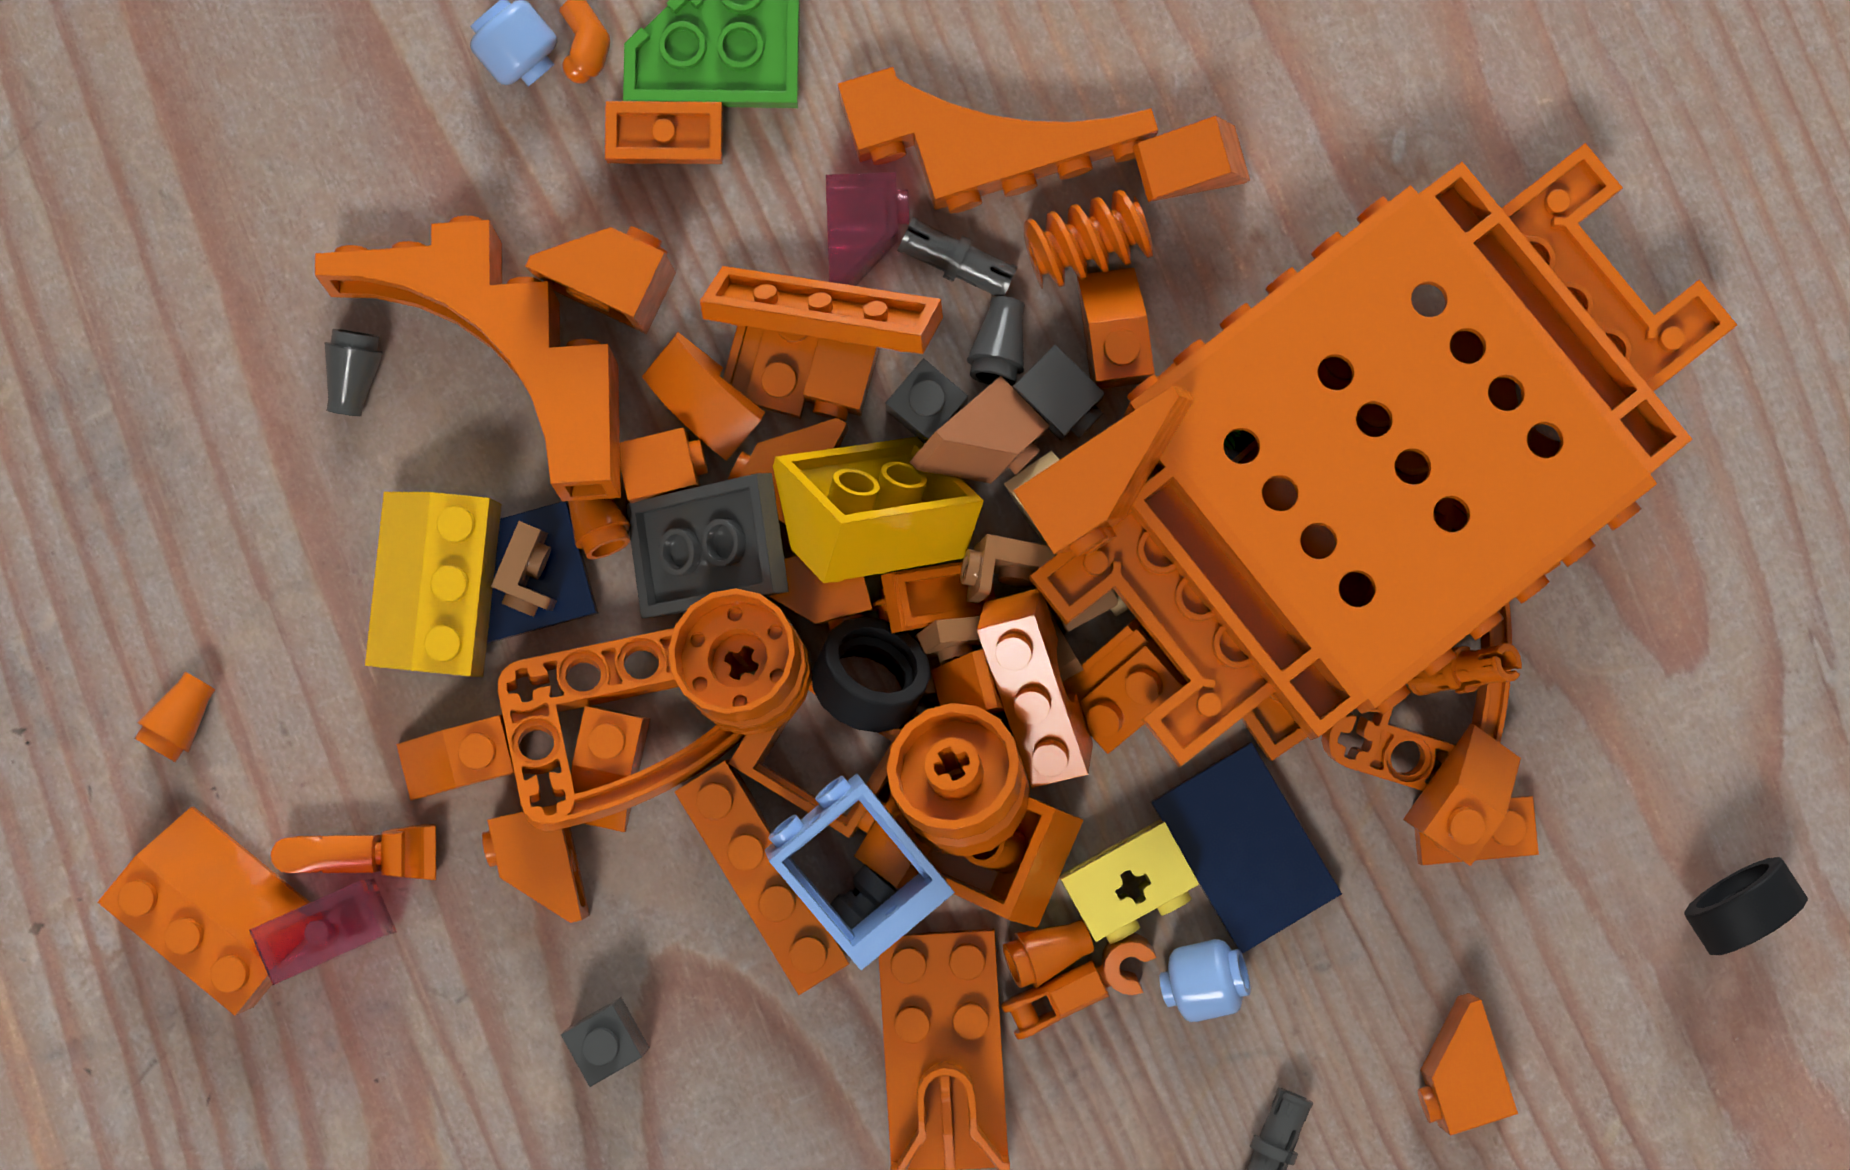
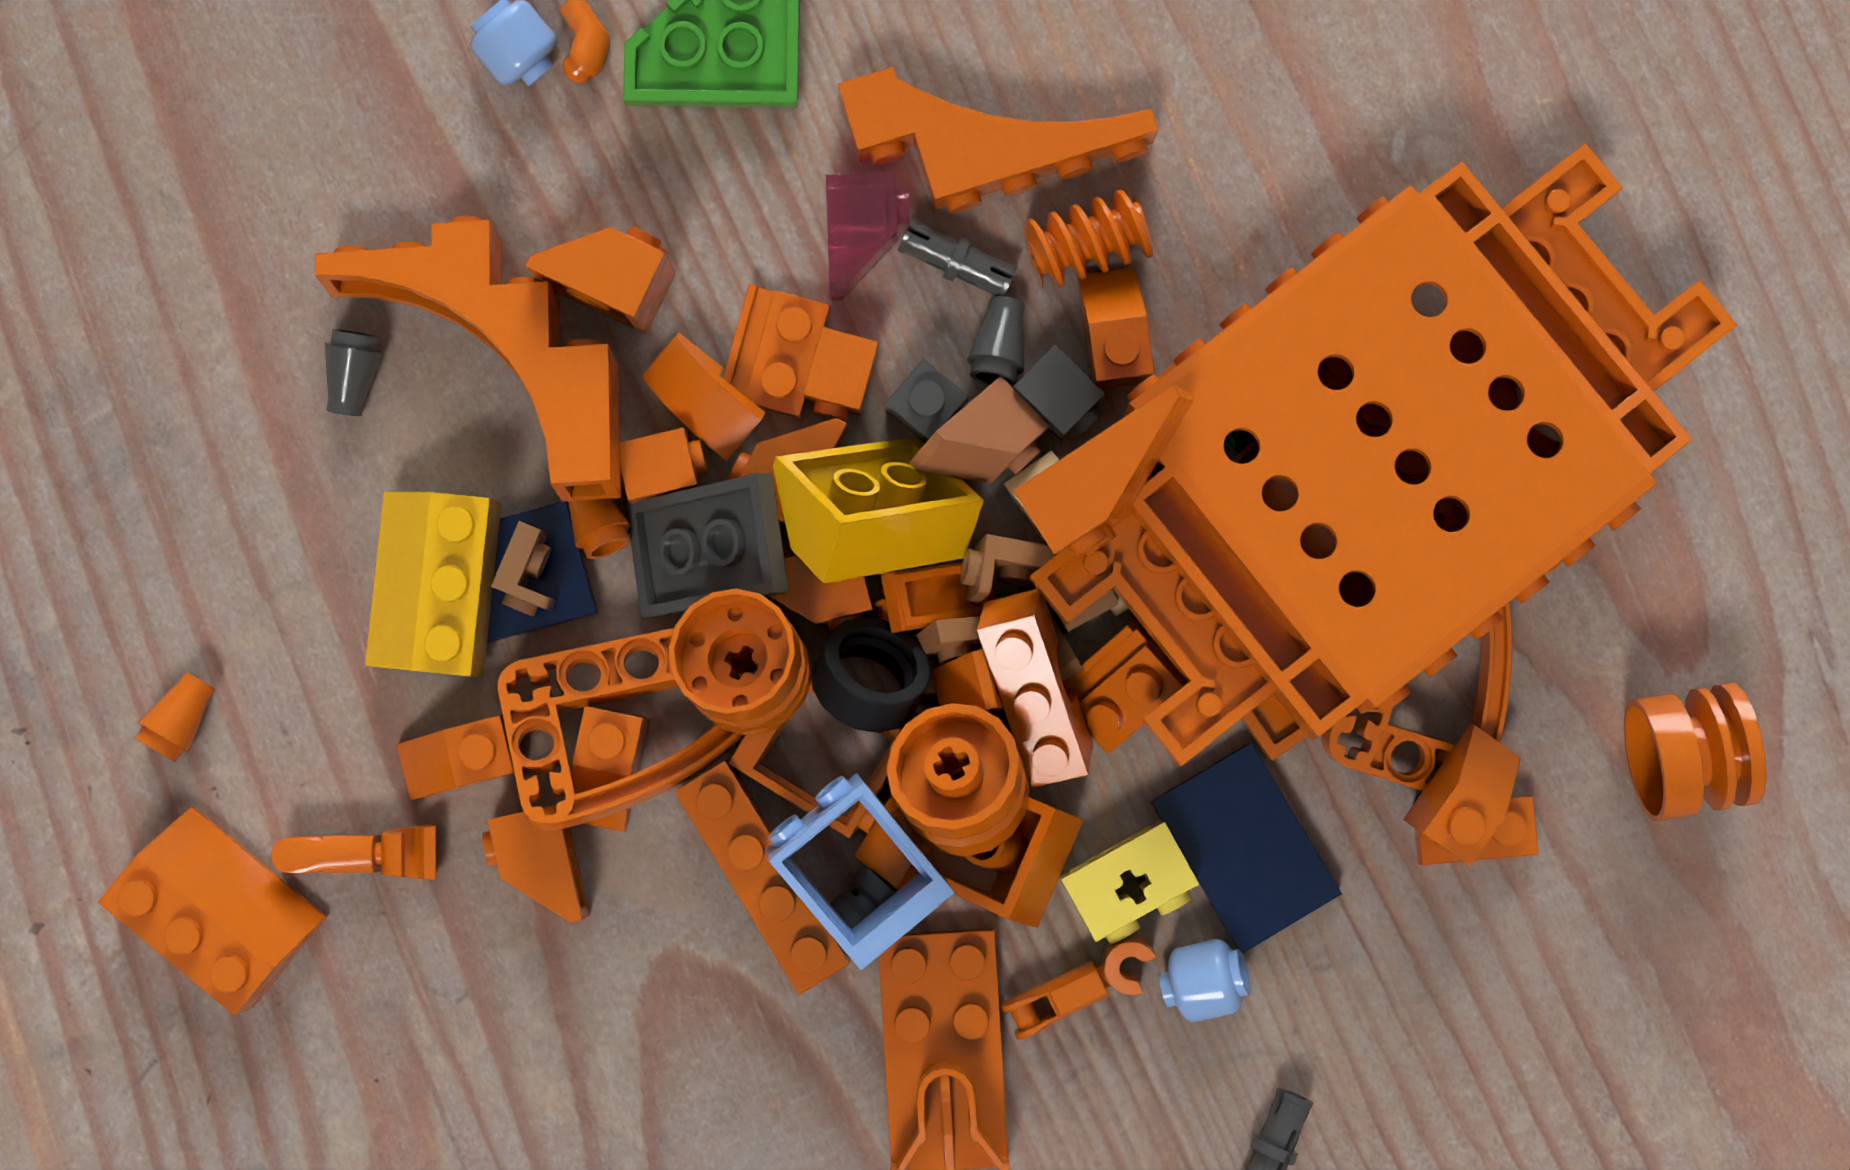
clear pink slope [249,879,397,985] -> none
dark grey brick [561,997,650,1087] -> none
orange plate [605,101,723,164] -> none
orange plate [700,266,943,354] -> none
orange cone [1002,920,1094,988] -> none
orange slope [1132,116,1250,202] -> none
orange pin [1407,643,1522,696] -> none
orange slope [1417,993,1518,1136] -> none
black tyre [1684,857,1808,955] -> none
none -> orange wheel [1624,683,1767,821]

